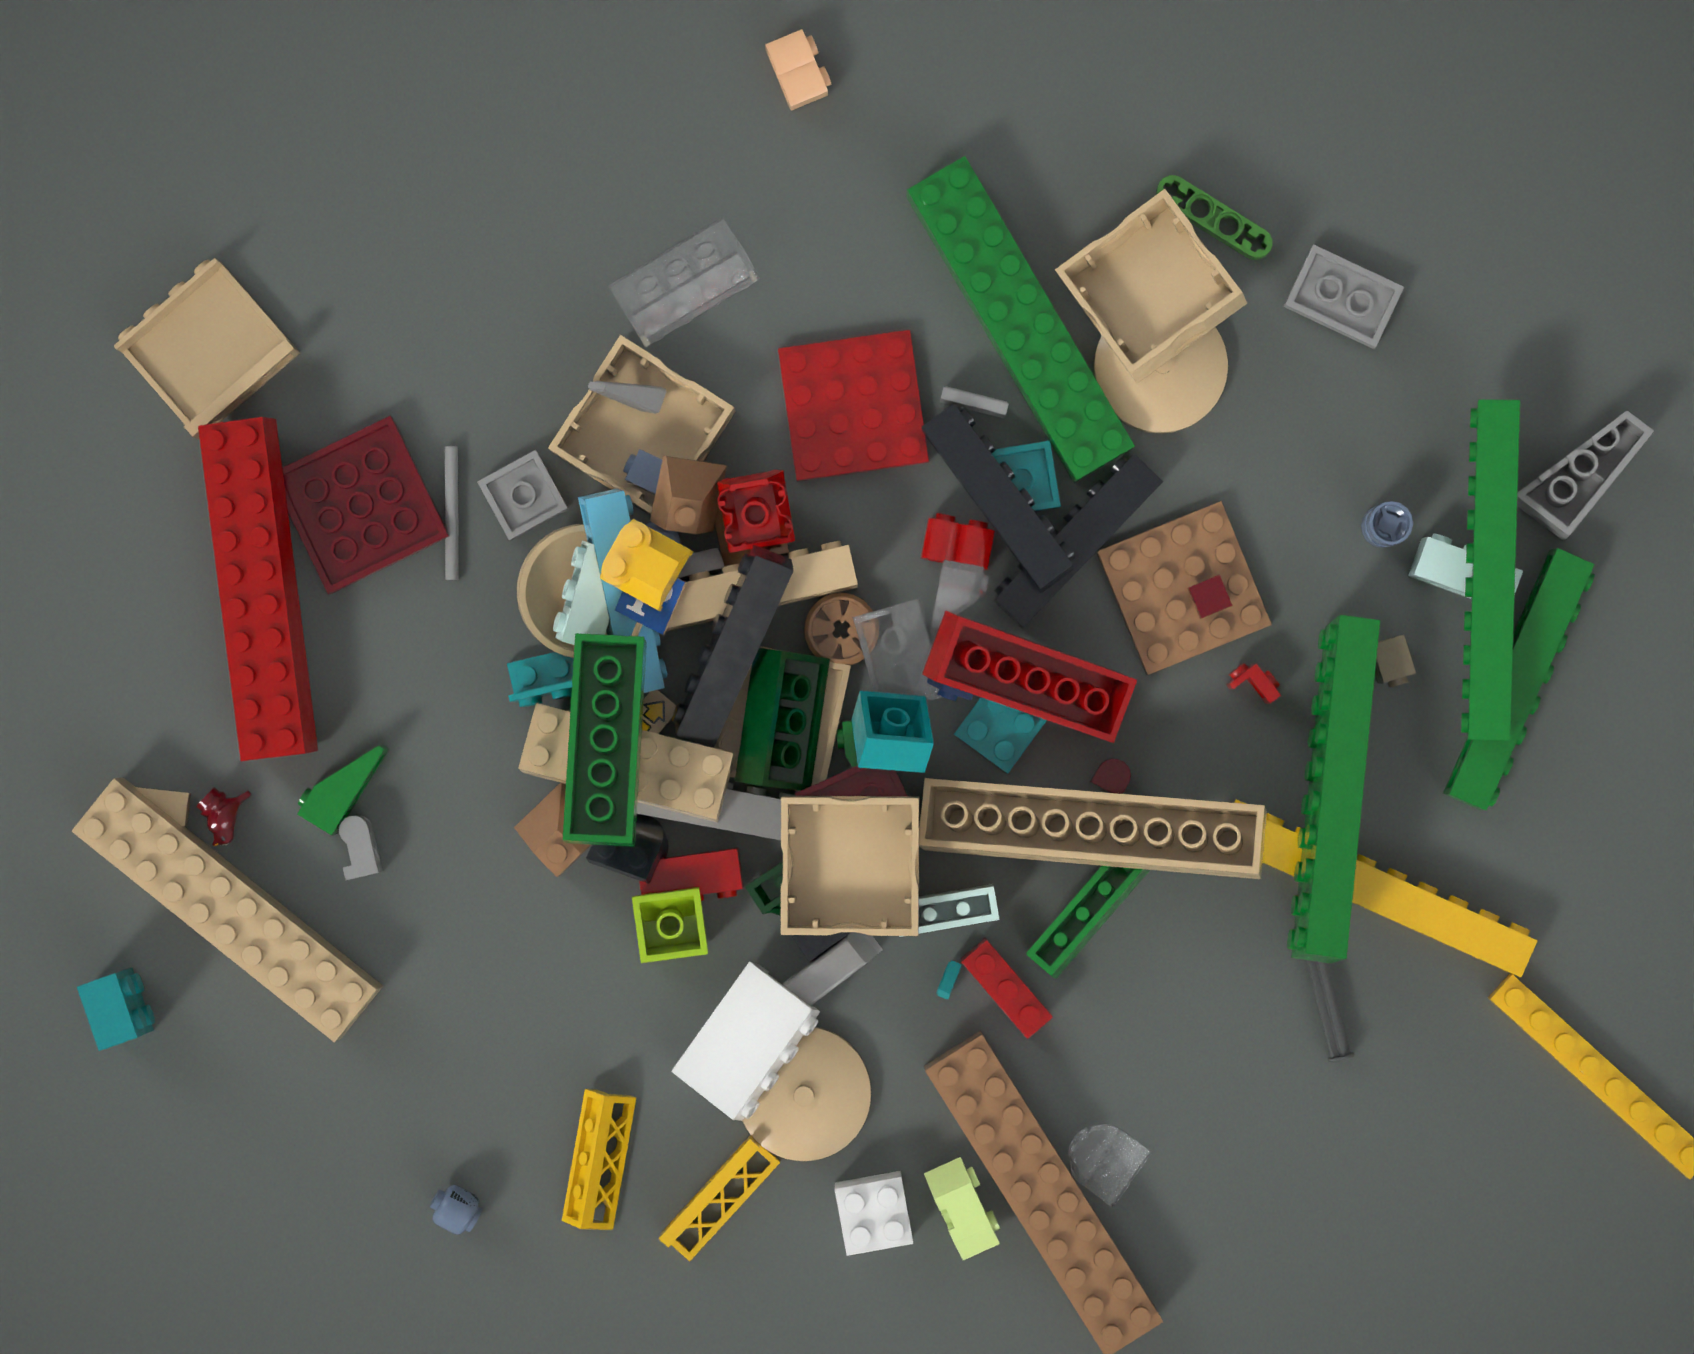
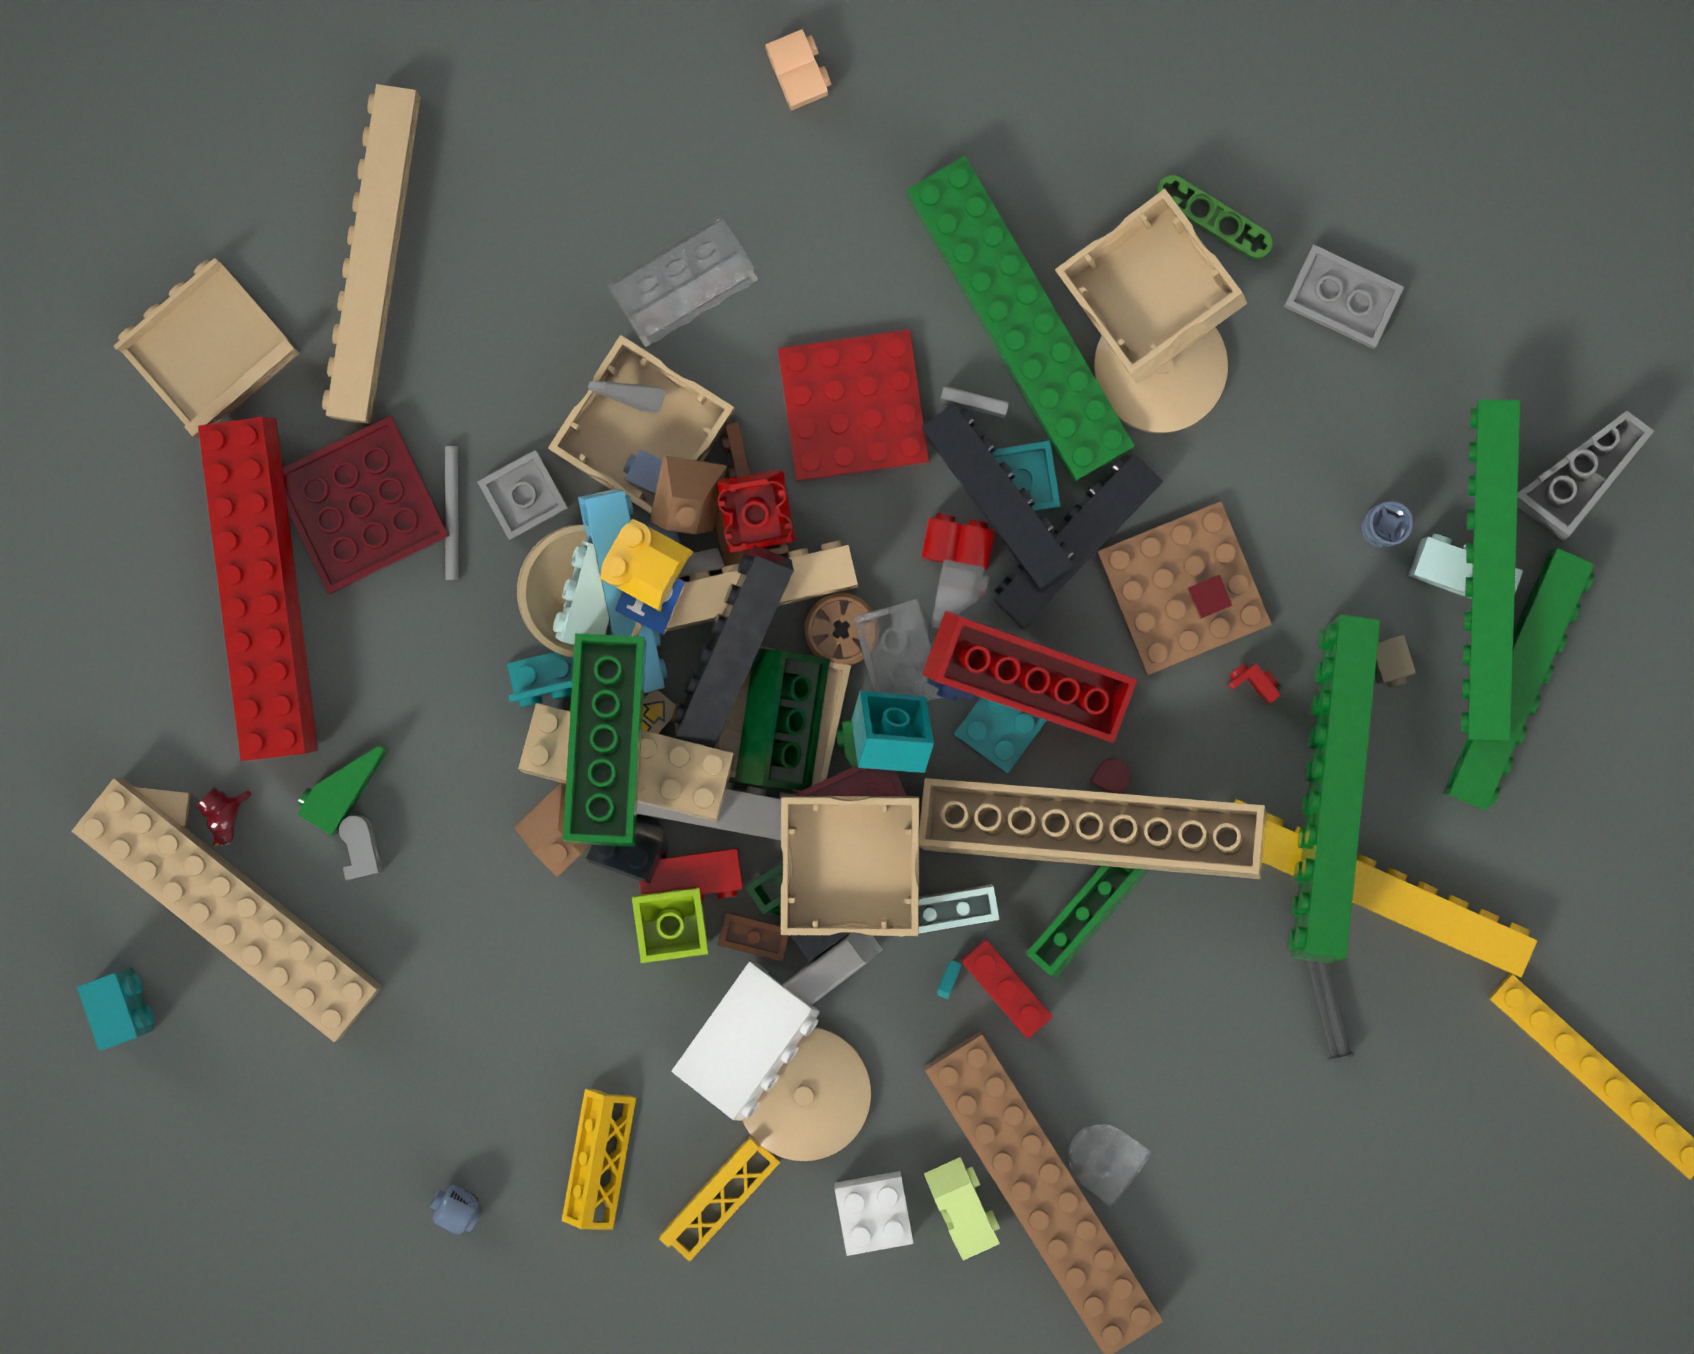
none -> tan brick [322,84,421,425]
none -> reddish brown plate [717,912,789,962]
none -> reddish brown plate [721,422,751,478]

